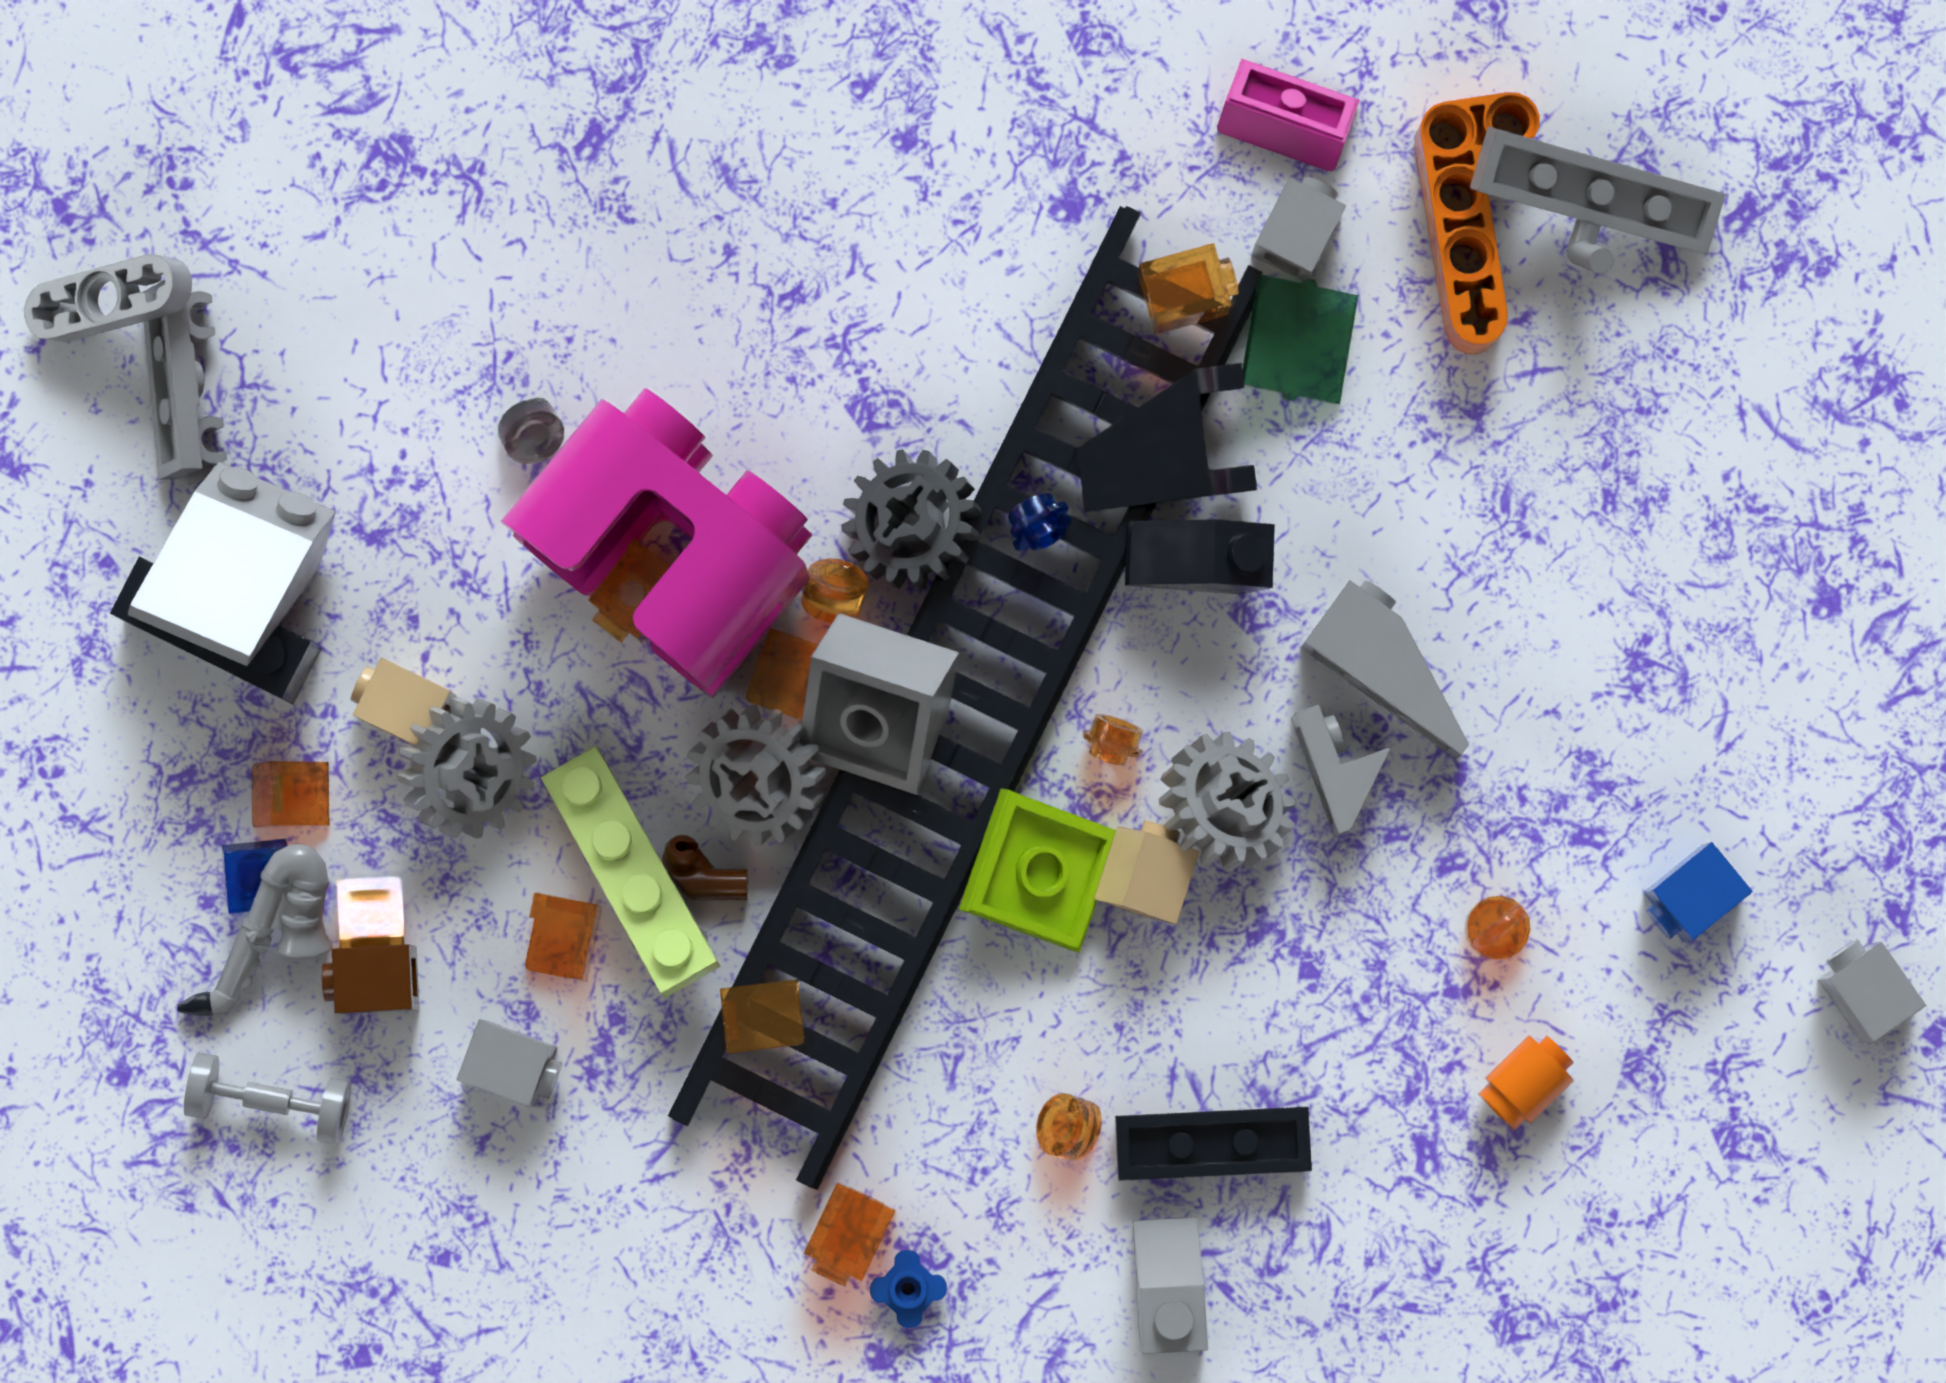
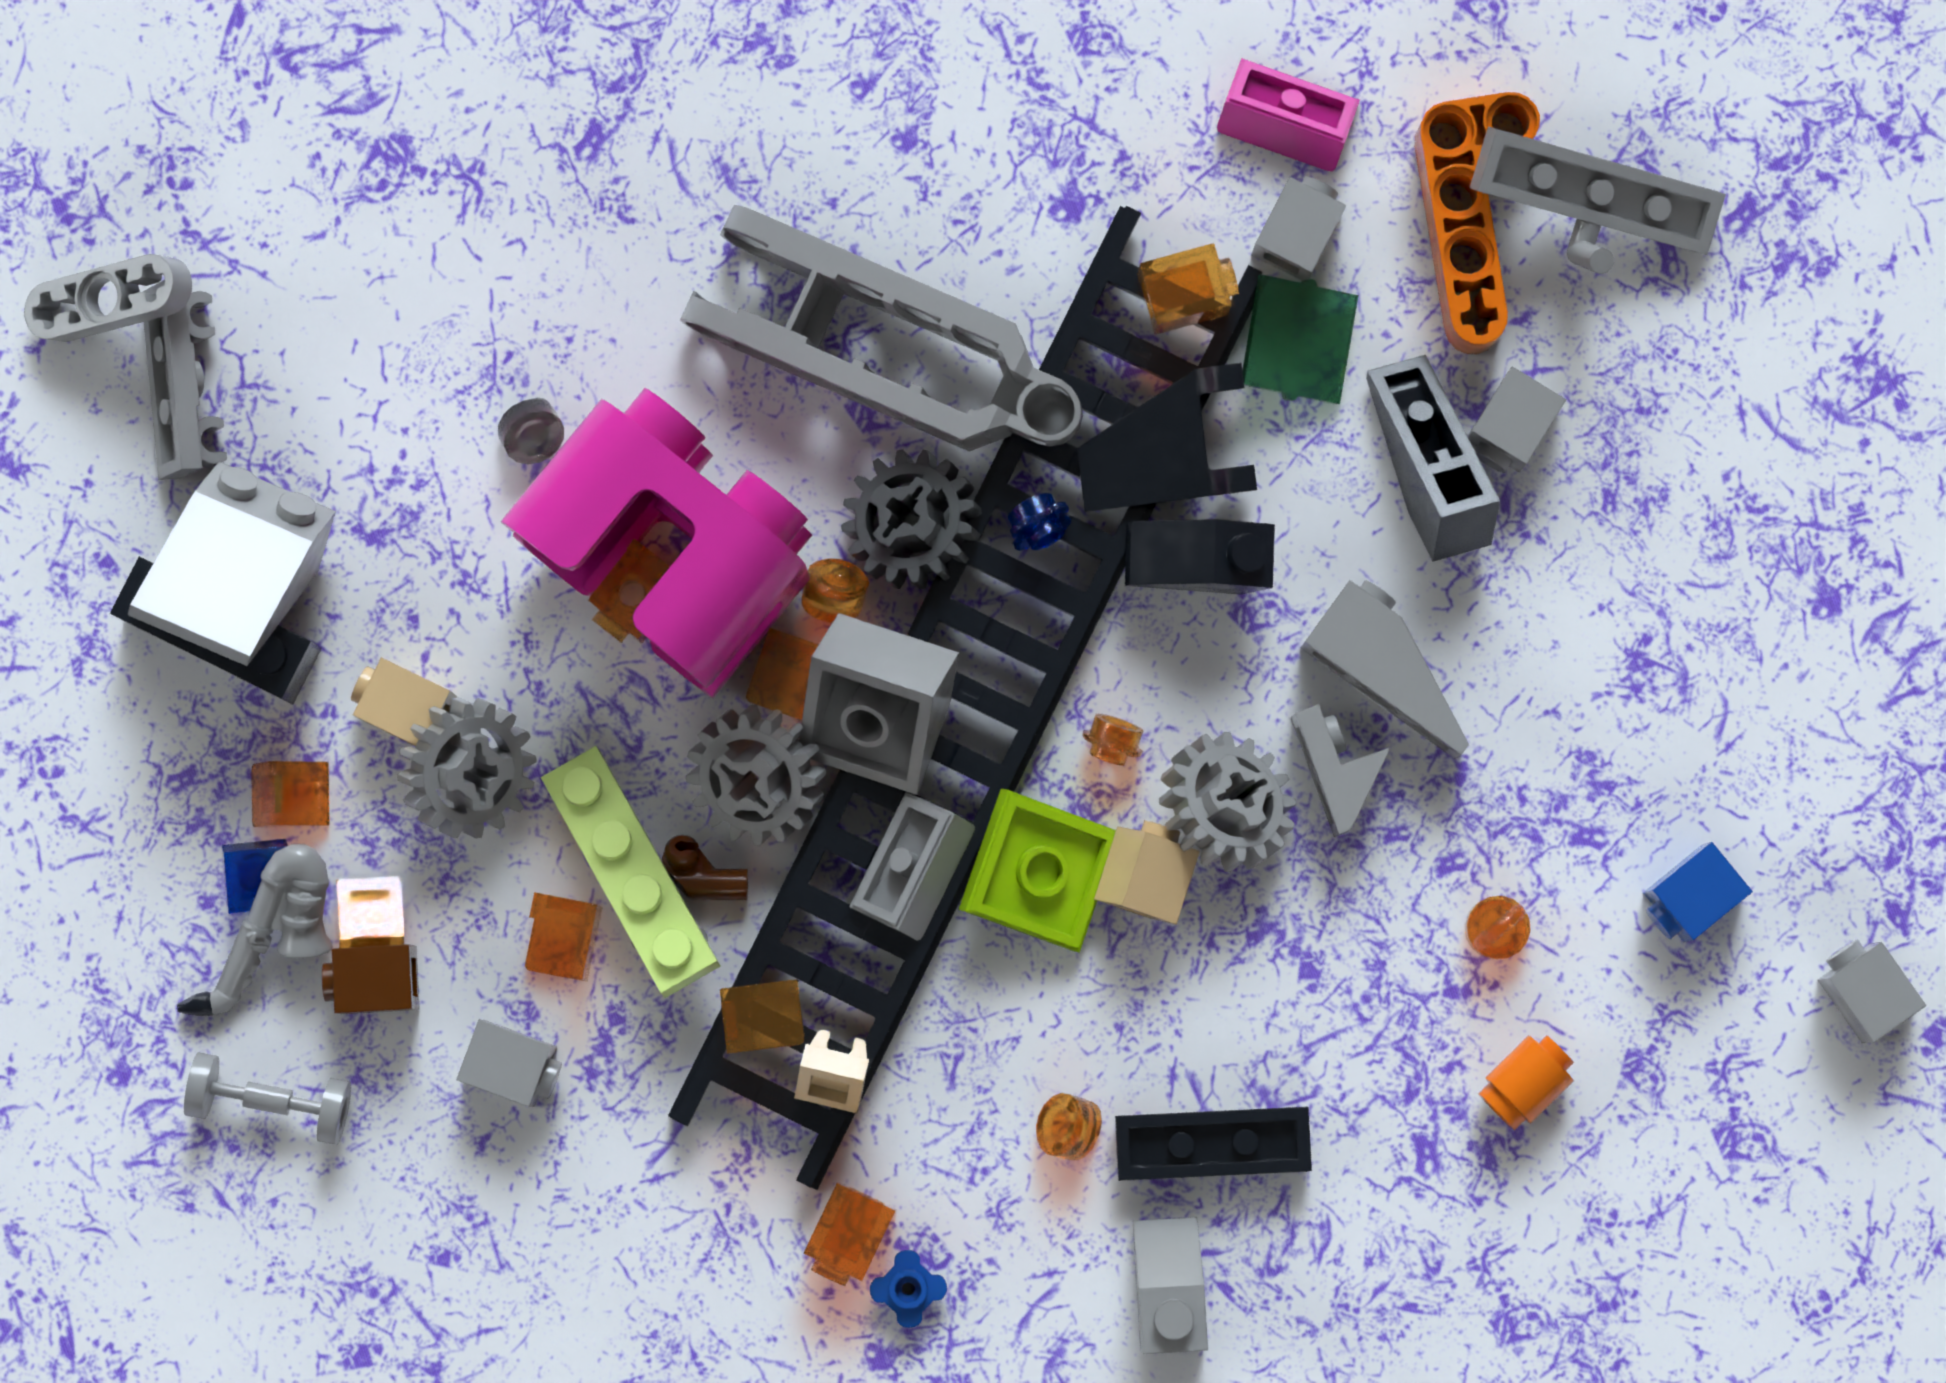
none -> light grey piece [680,205,1083,452]
none -> tan tile [794,1030,869,1113]
none -> light grey slope [849,792,975,940]
none -> black slope [1366,355,1500,562]
none -> light grey brick [1468,366,1567,473]

